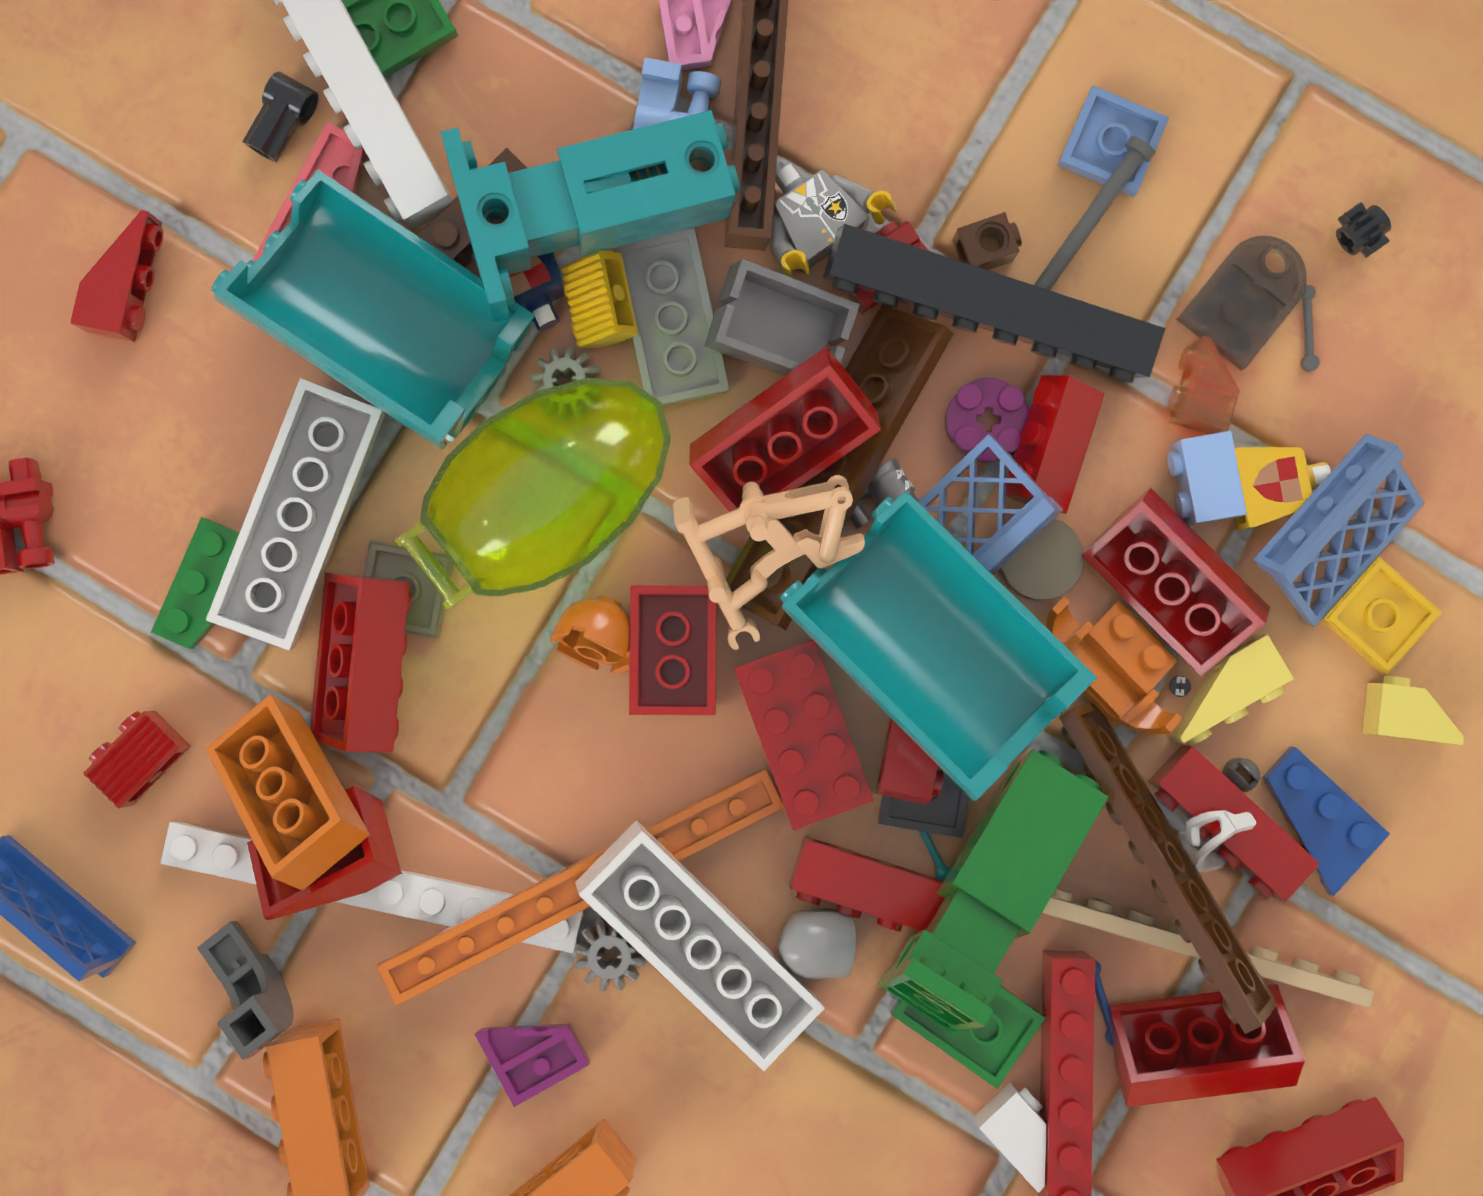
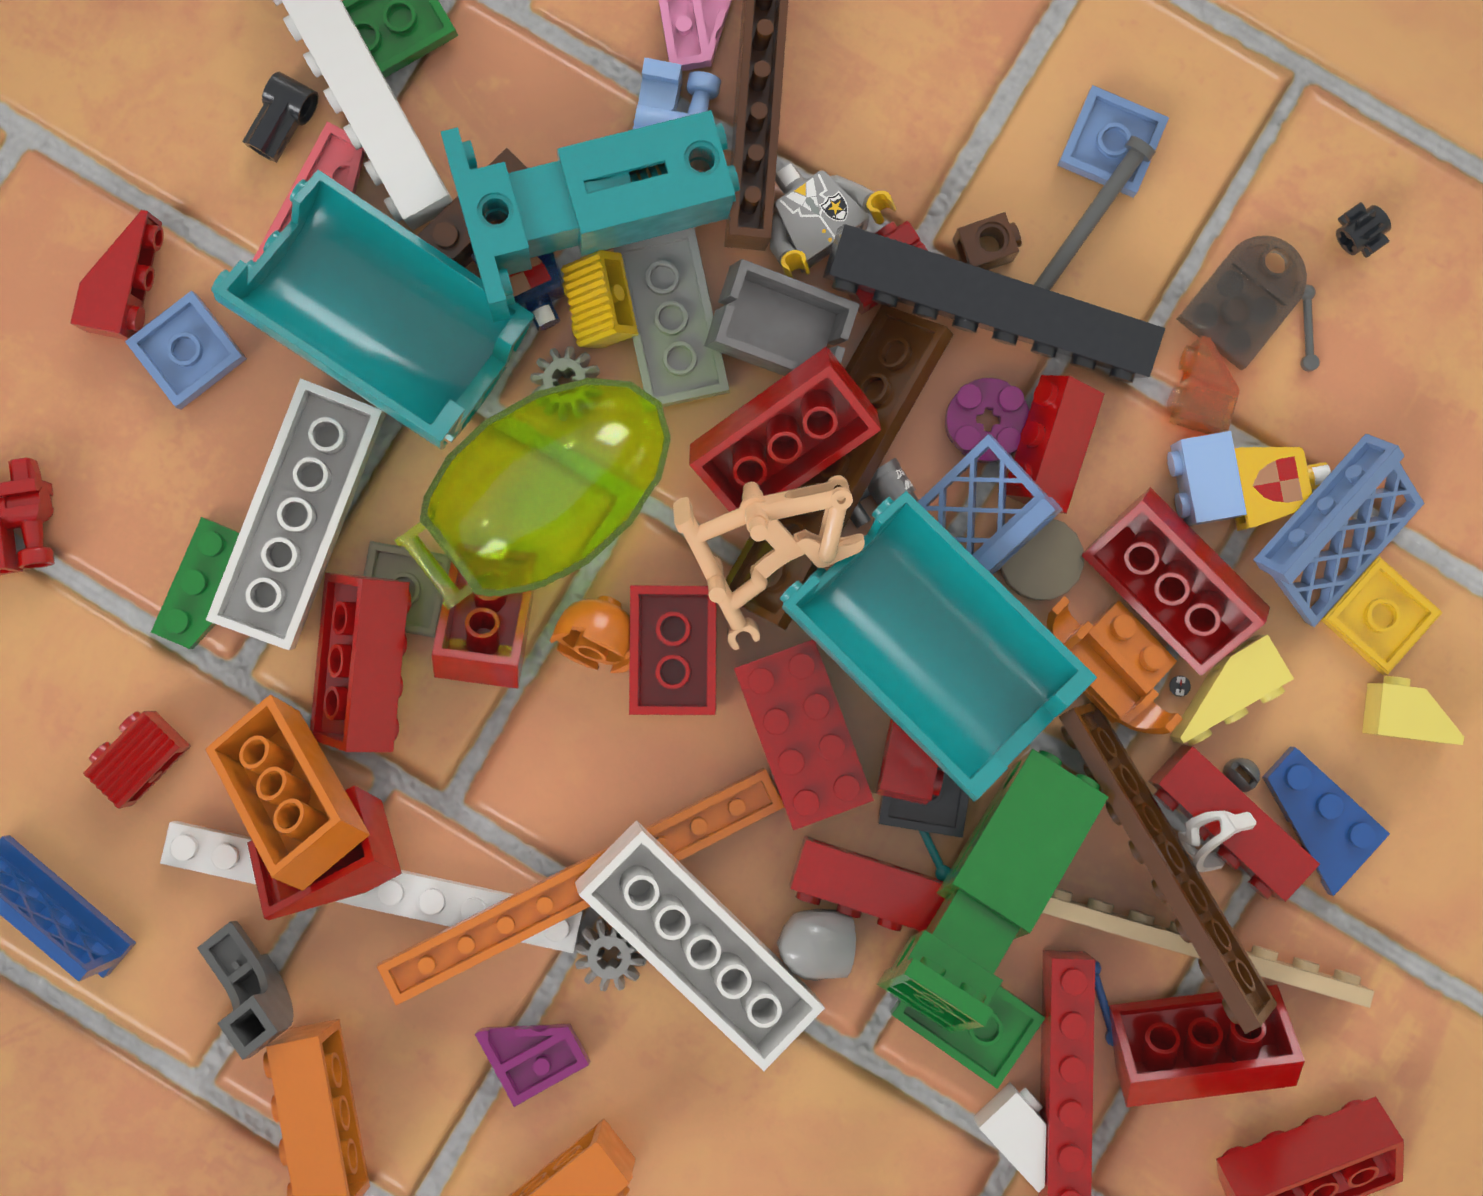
none -> medium blue plate [125,290,247,410]
none -> red slope [431,544,538,689]

